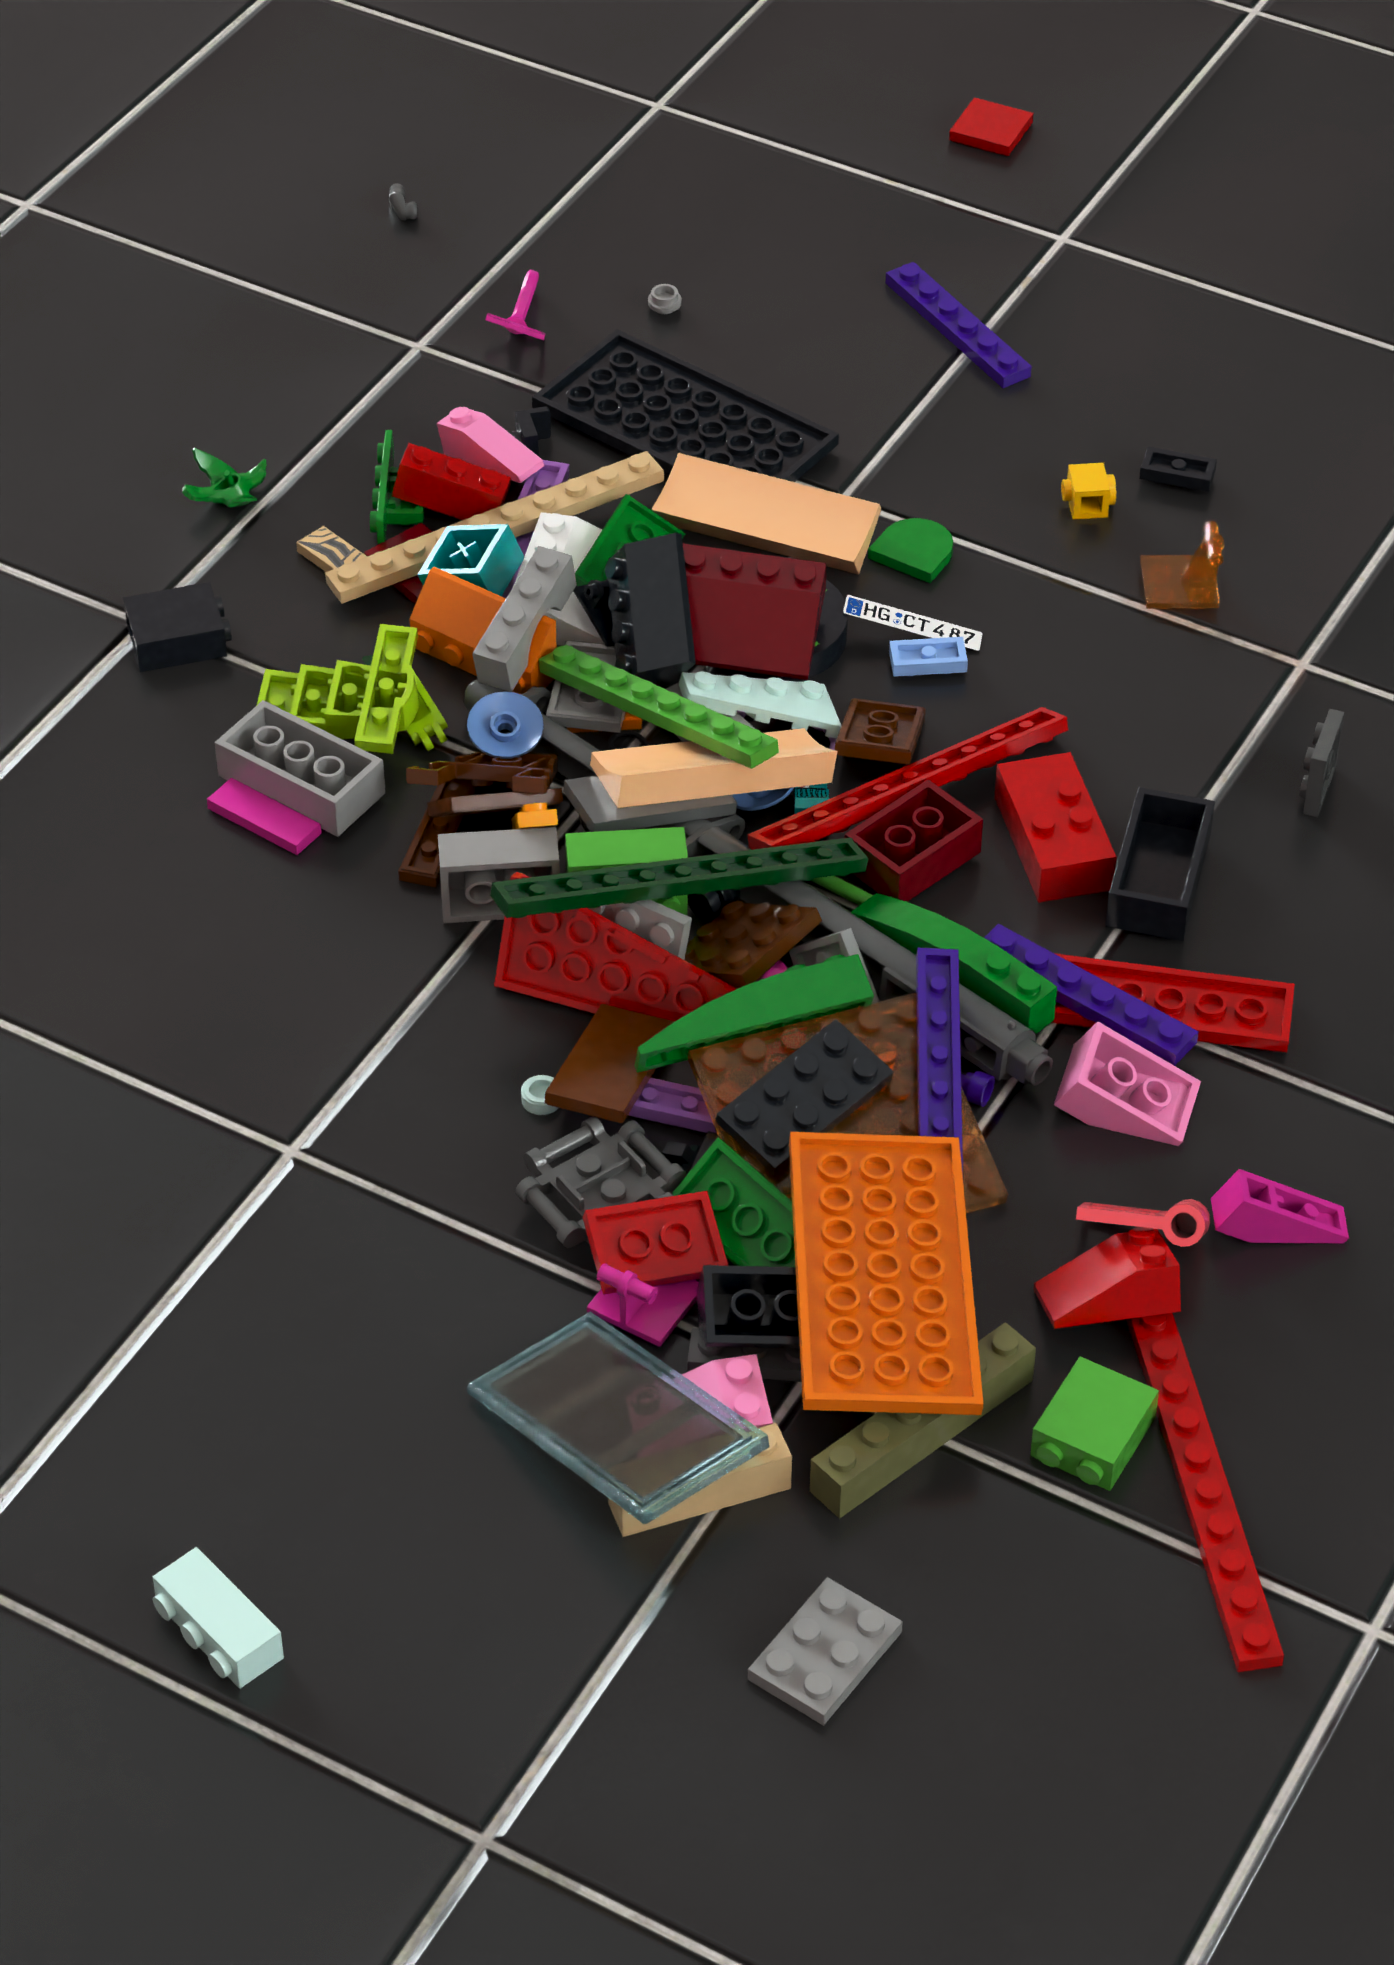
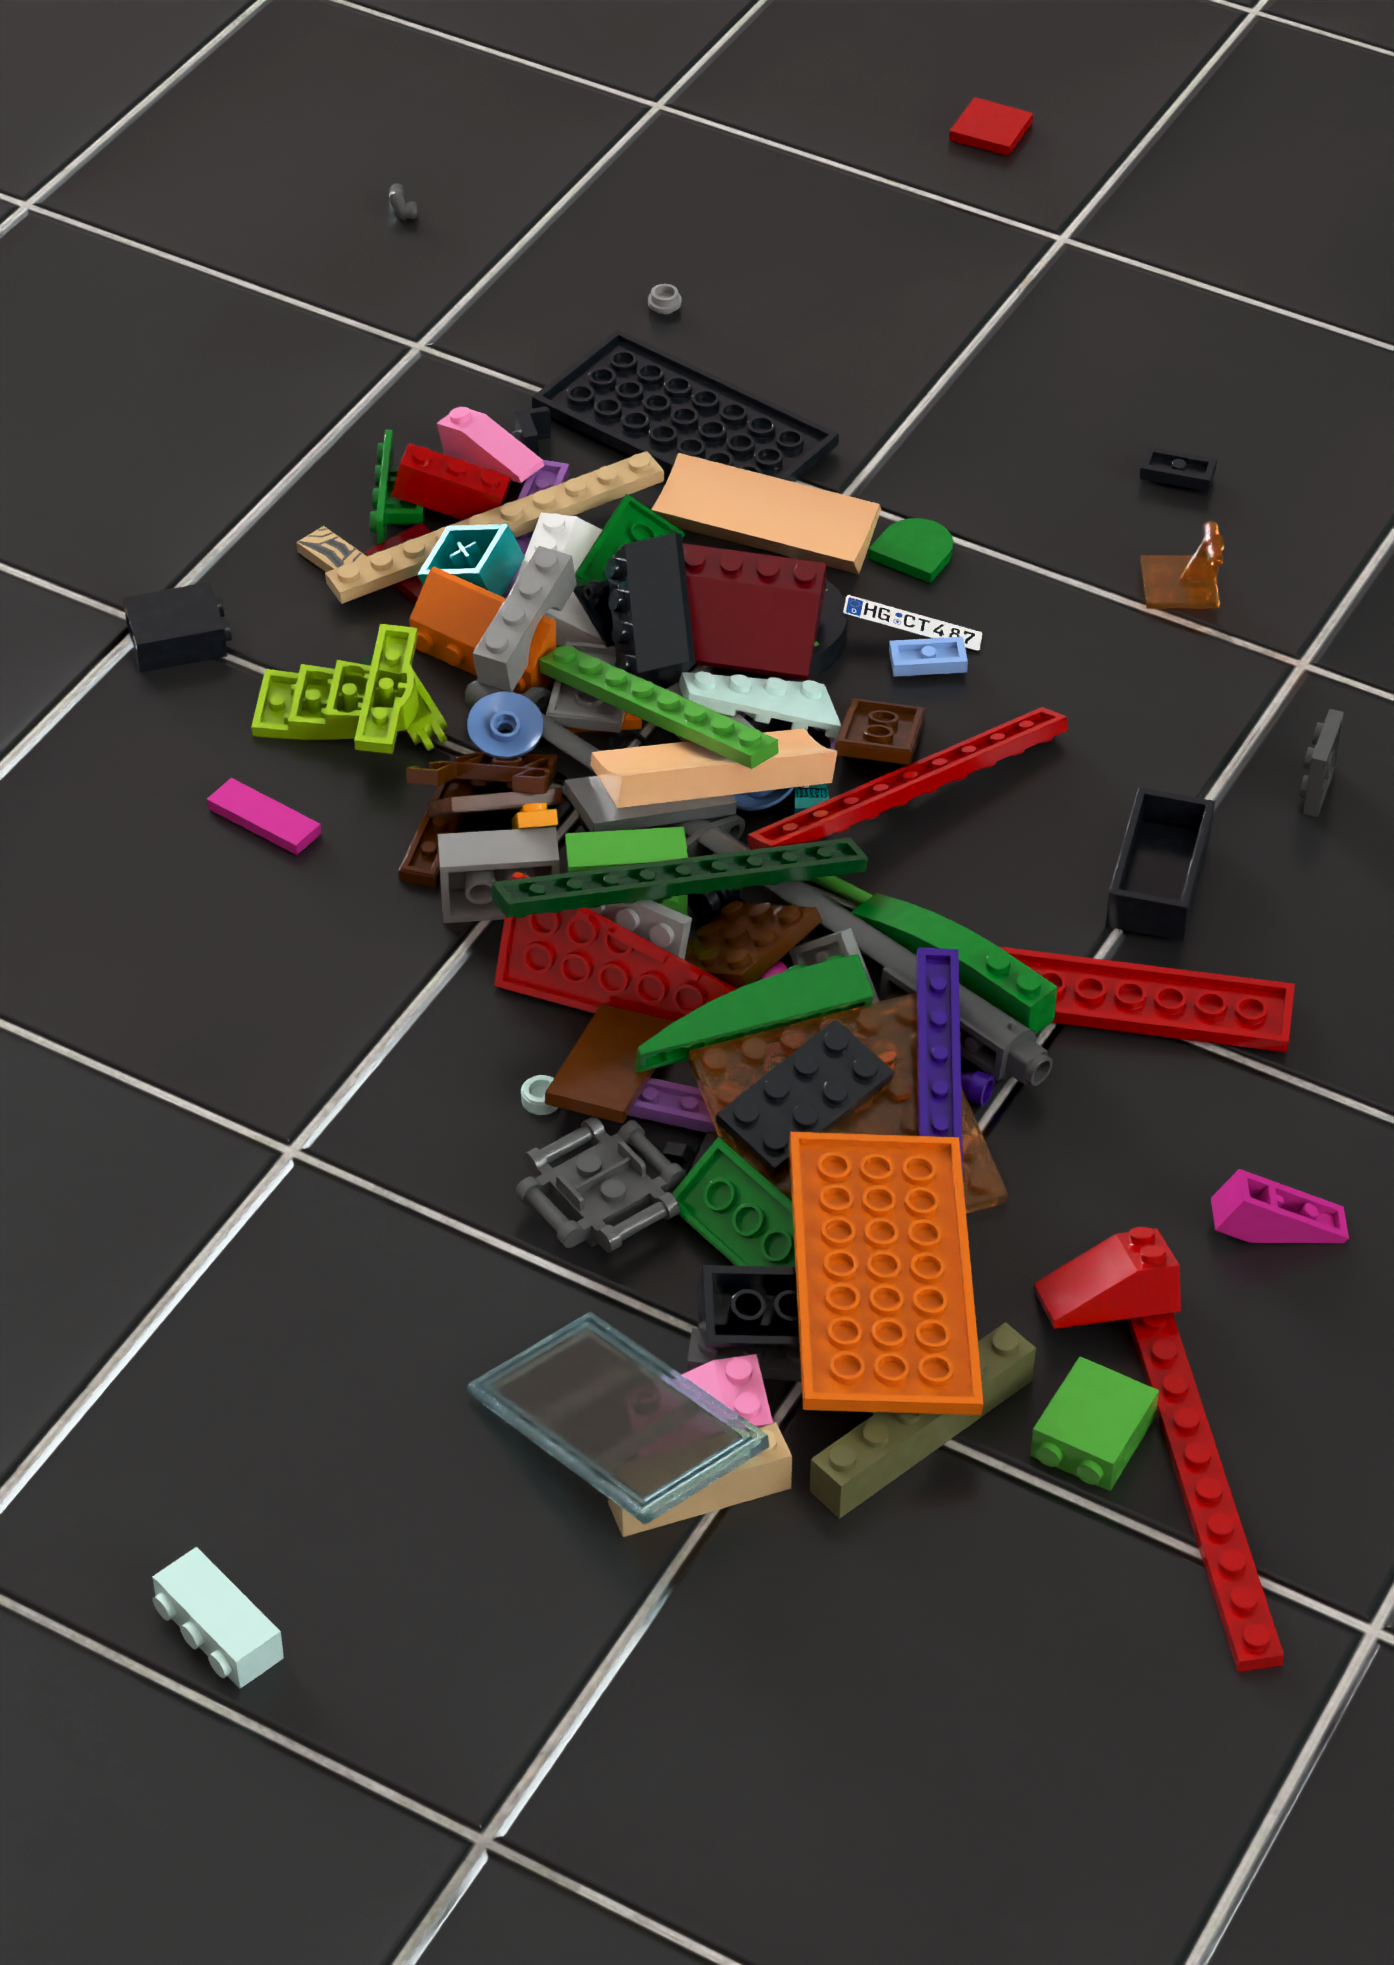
green animal [182,448,267,507] -> none
light grey brick [215,700,385,837] -> none
dark pink piece [485,269,546,340] -> none
red plate [582,1191,729,1295] -> none
dark pink plate [587,1263,699,1347] -> none
light grey plate [748,1577,903,1726] -> none
dark red brick [845,779,983,902] -> none
dark purple plate [885,262,1032,388] -> none
dark purple plate [984,923,1199,1066] -> none
red brick [994,752,1117,903] -> none
bright pink slope [1054,1022,1201,1146] -> none
yellow brick [1061,463,1116,520] -> none
coral piece [1076,1199,1211,1247] -> none

